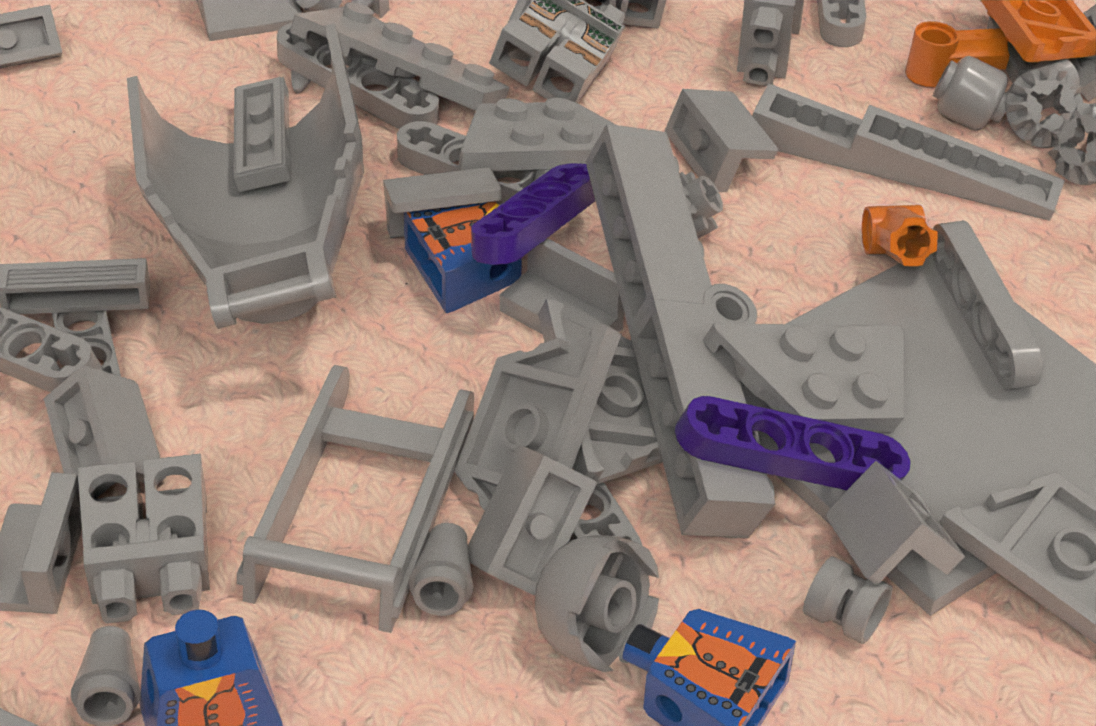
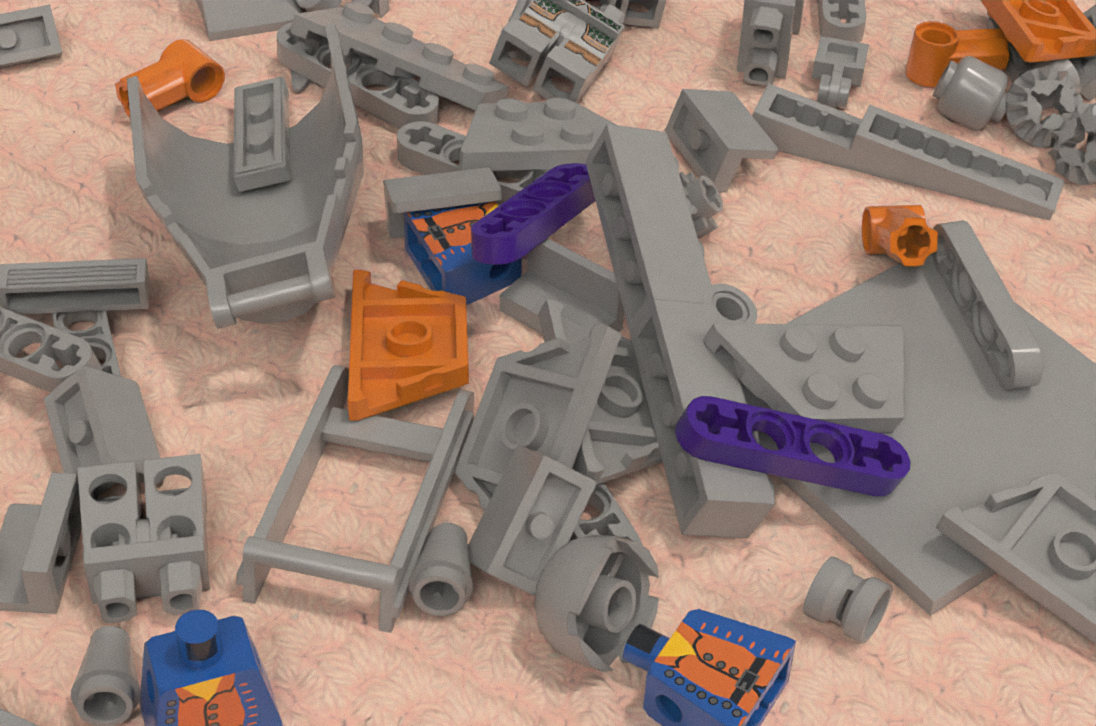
light grey panel [826,461,965,584] -> none
none -> orange piece [115,39,225,117]
none -> orange wing [348,270,469,421]
none -> light grey plate [812,36,869,109]

